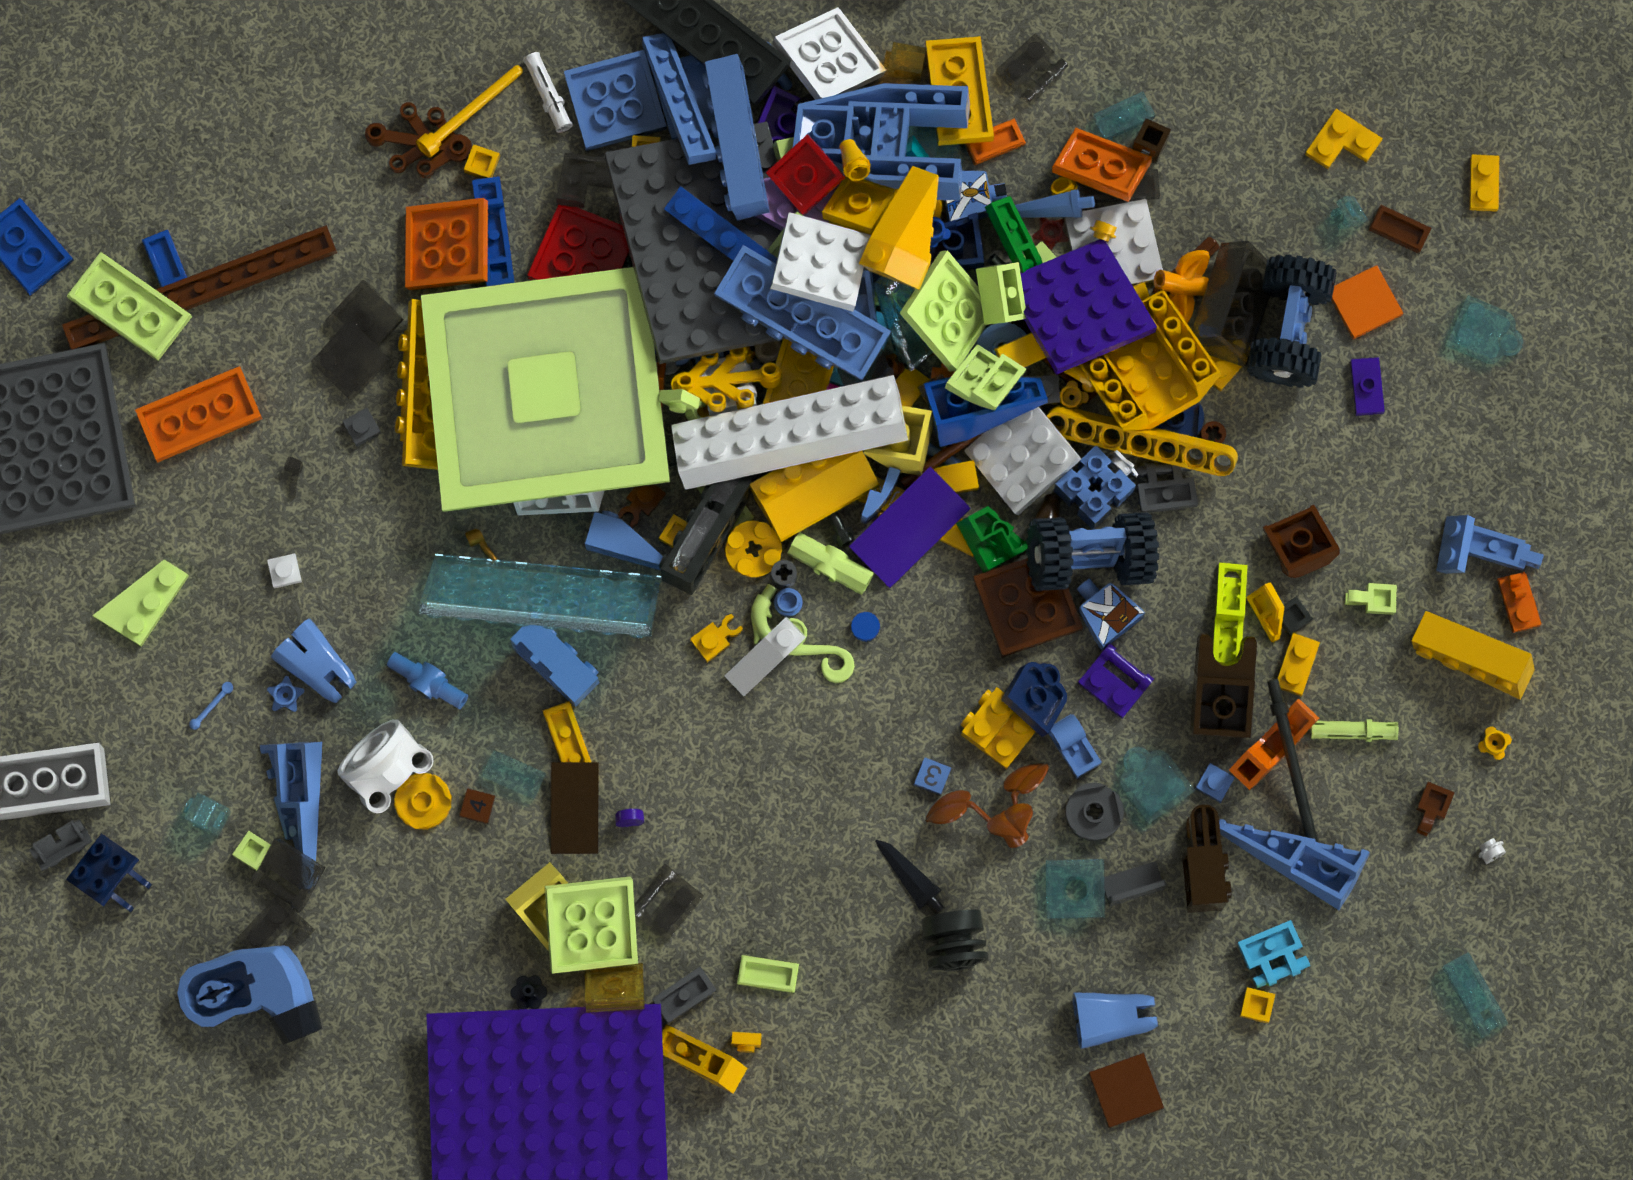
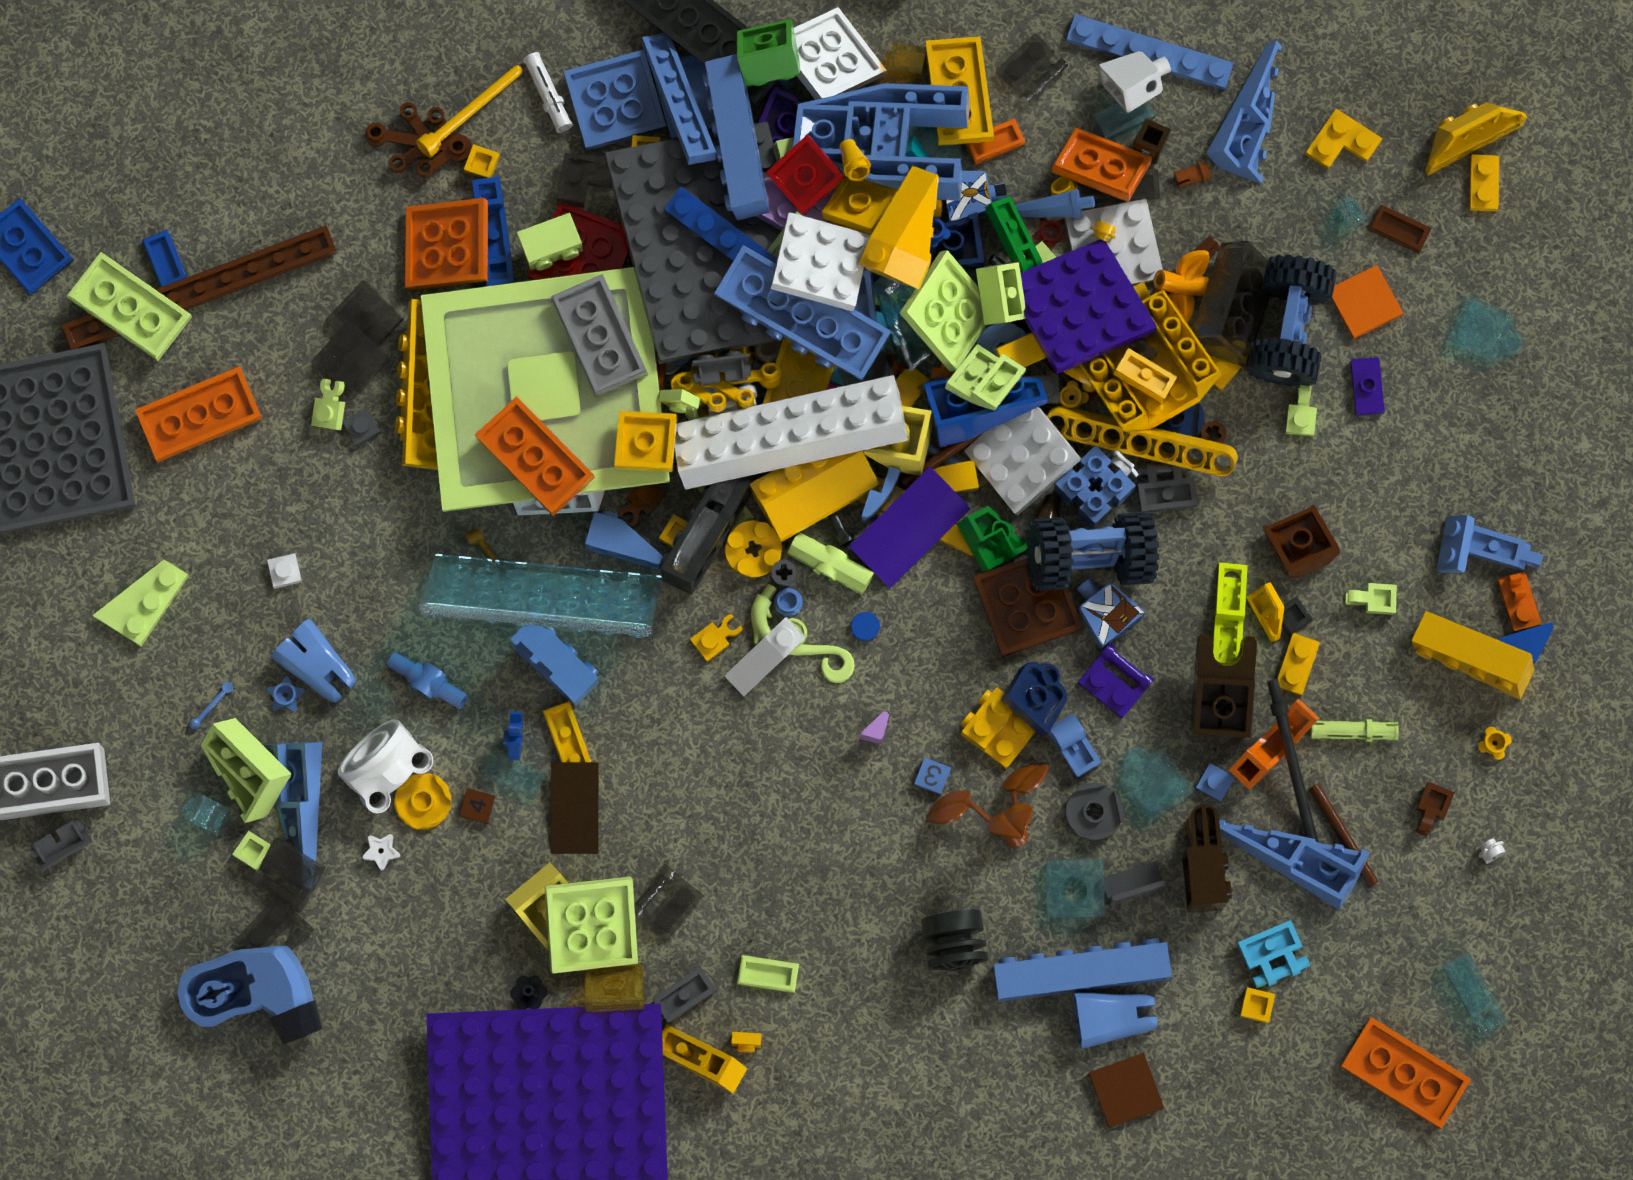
dark blue plate [66,833,152,913] -> none
clear smoke hand [284,457,303,498] -> none
dark purple tile [615,808,644,827] -> none
black bar [875,840,945,914] -> none
none -> yellowish green wedge [201,718,291,823]
none -> yellowish green plate [311,379,345,430]
none -> white plate [363,834,400,871]
none -> orange plate [475,396,595,516]
none -> blue plate [503,711,523,760]
none -> yellowish green brick [517,213,583,271]
none -> light grey tile [551,274,648,397]
none -> yellow plate [614,411,677,472]
none -> dark grey hinge [691,351,751,386]
none -> bright green slope [737,19,800,87]
none -> lavender slope [860,711,889,744]
none -> medium blue brick [993,938,1172,1002]
none -> medium blue plate [1066,14,1234,90]
none -> white torso [1099,51,1171,113]
none -> yellow plate [1113,348,1177,403]
none -> clear smoke plate [1126,338,1157,360]
none -> dark orange pin [1174,161,1211,188]
none -> medium blue wedge [1206,41,1282,183]
none -> yellowish green plate [1285,385,1317,437]
none -> reddish brown bar [1309,783,1379,888]
none -> orange plate [1340,1017,1471,1130]
none -> yellow wedge [1425,102,1528,176]
none -> blue slope [1497,622,1554,664]

